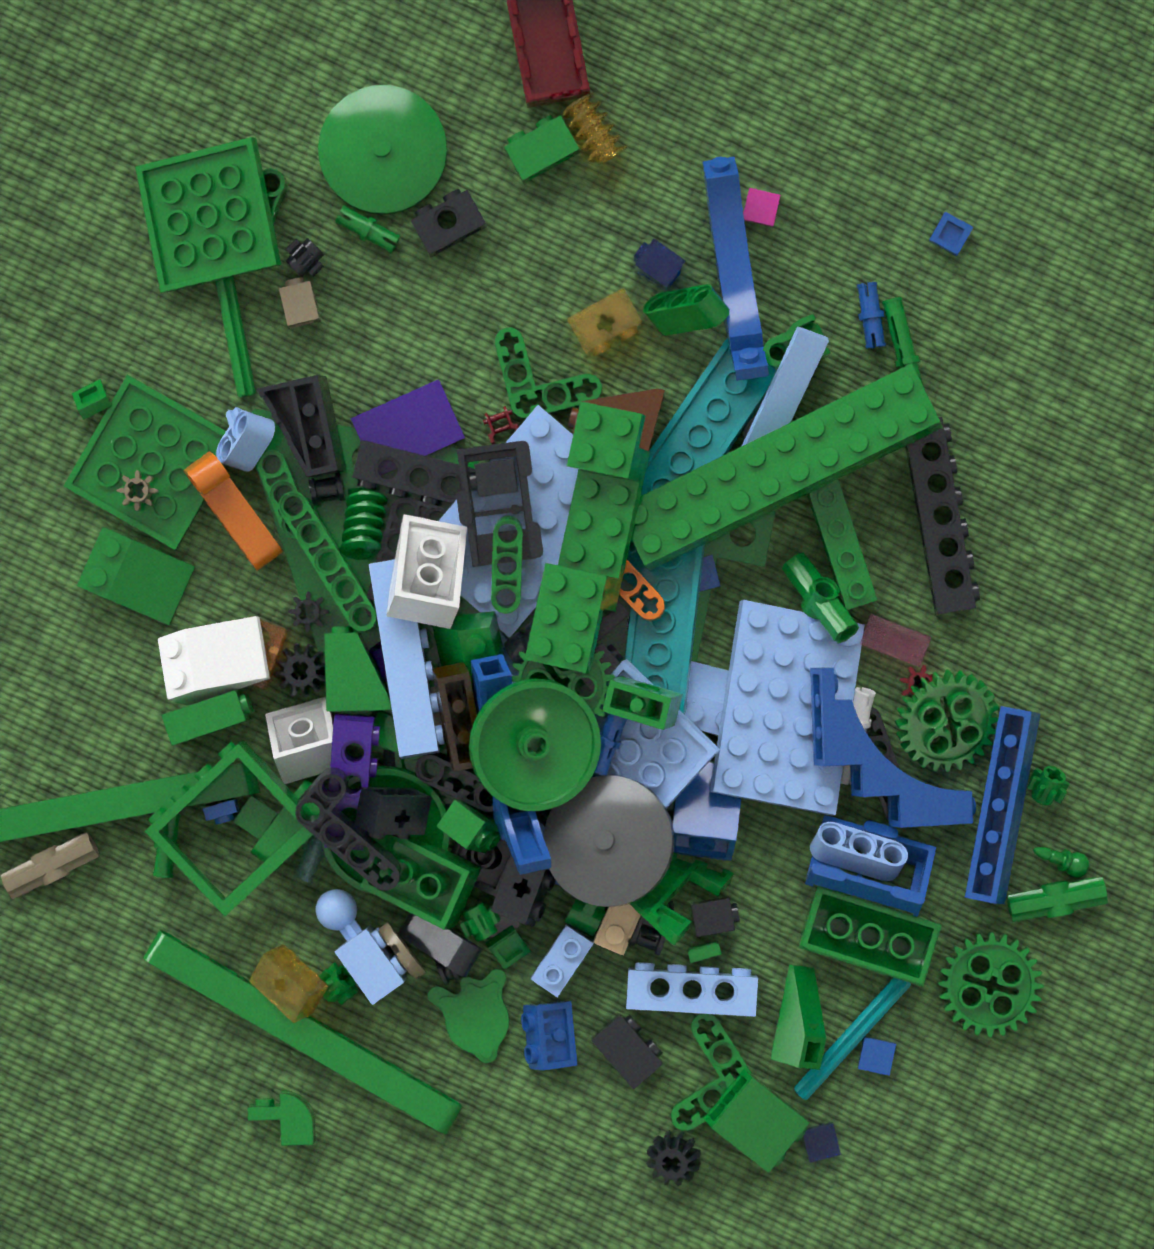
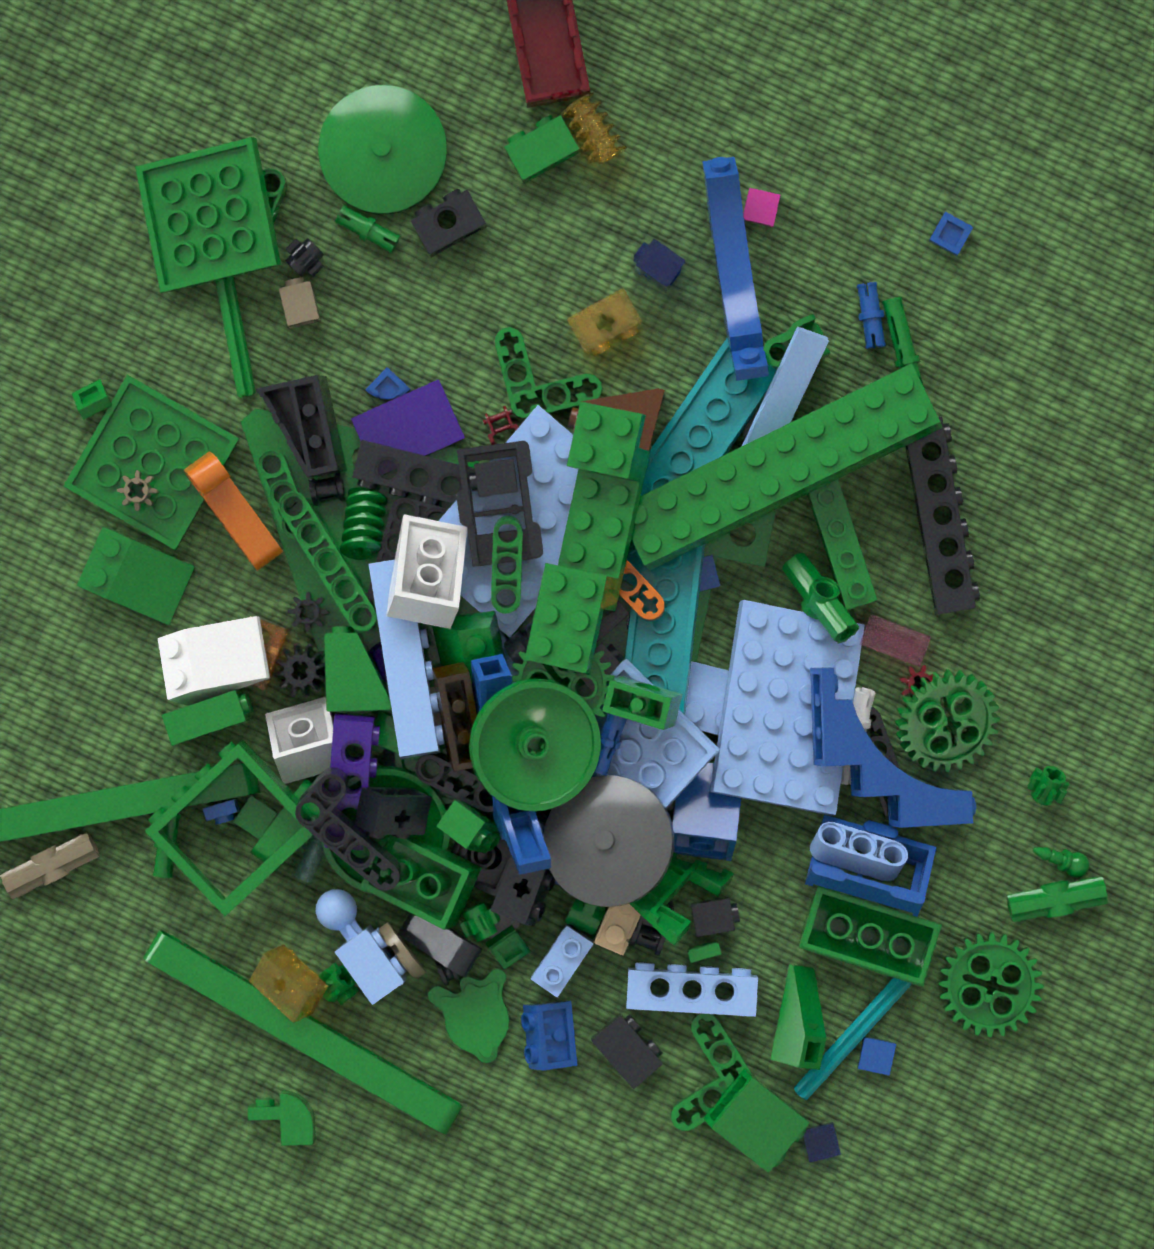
light blue beam [216,407,275,472] -> none
green beam [643,284,730,336] -> none
black gear [646,1130,701,1187] -> none
blue brick [965,706,1041,904] -> none
none -> blue tile [365,367,411,400]

